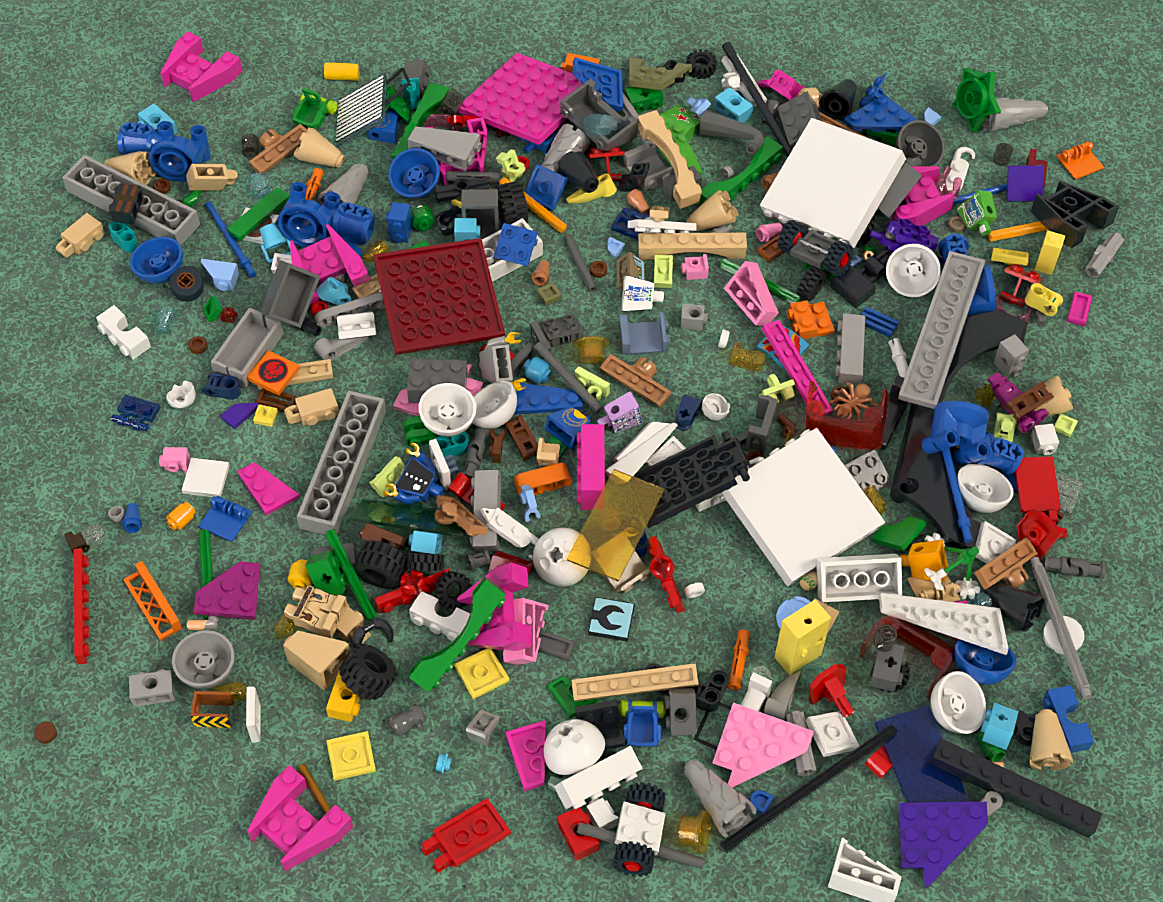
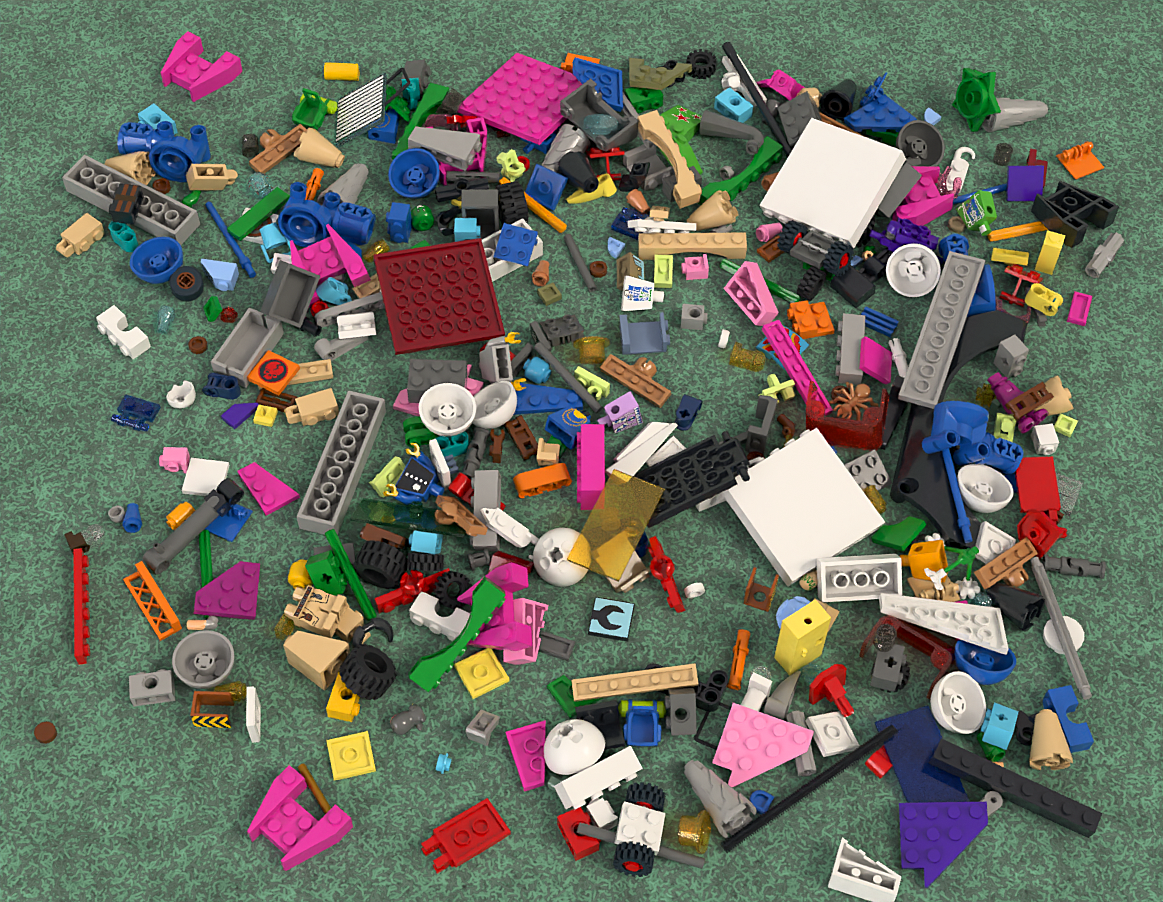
light blue plate [519,484,541,522] -> none
light blue plate [686,97,711,116] -> none
white hair [701,393,730,421] -> none
none -> dark grey piece [142,478,244,575]
none -> dark orange piece [744,567,779,612]
none -> dark pink tile [860,336,892,384]

